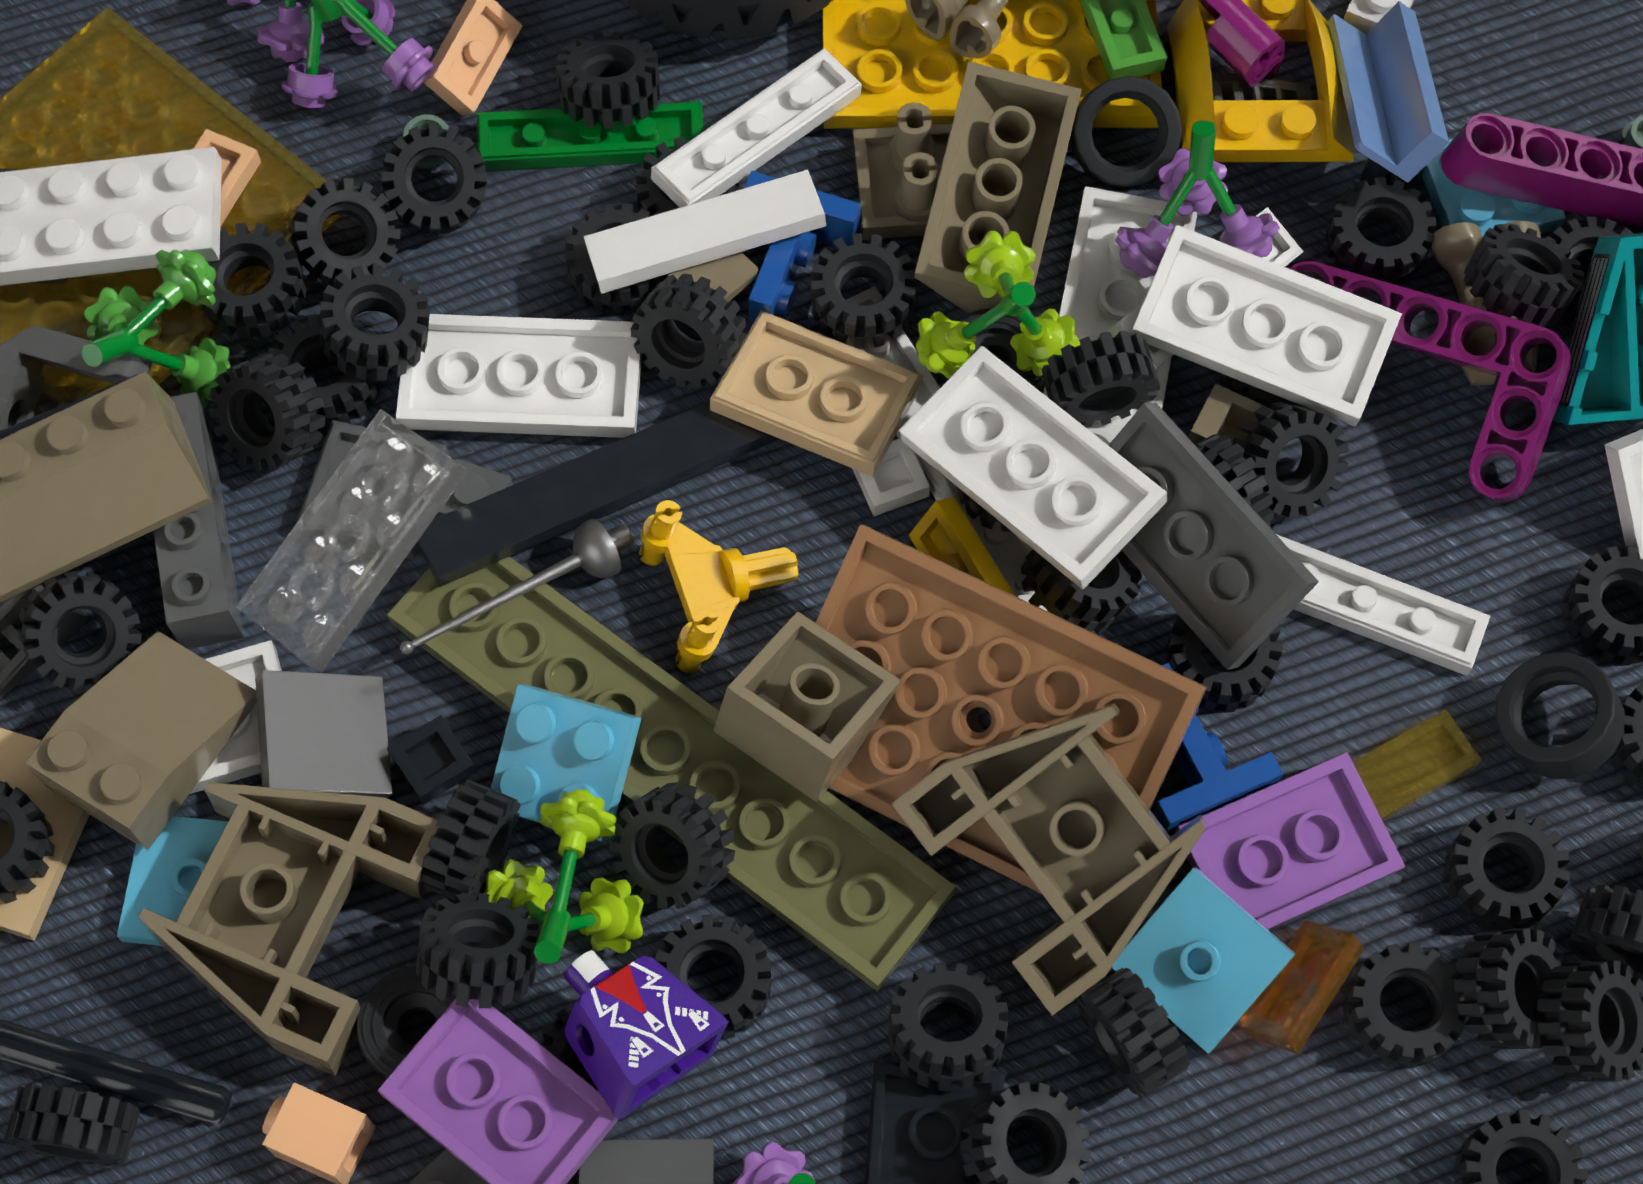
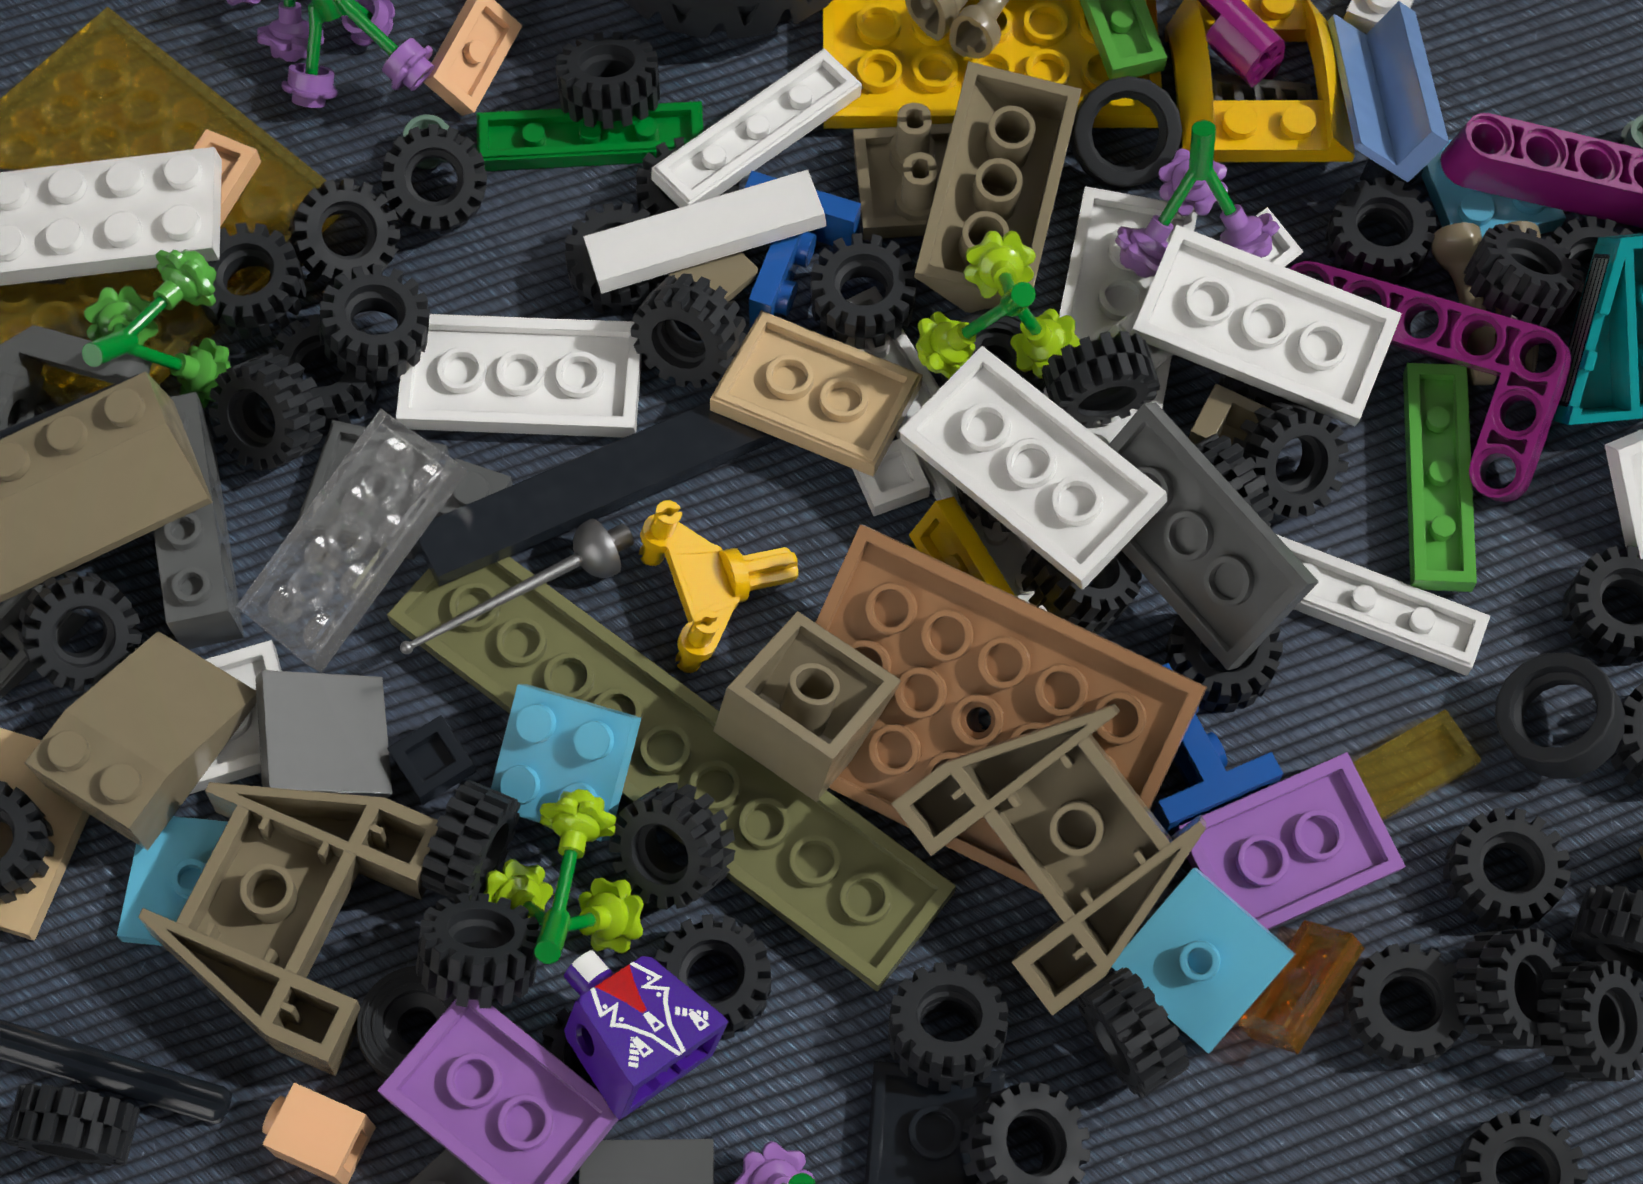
none -> bright green plate [1403,363,1477,592]

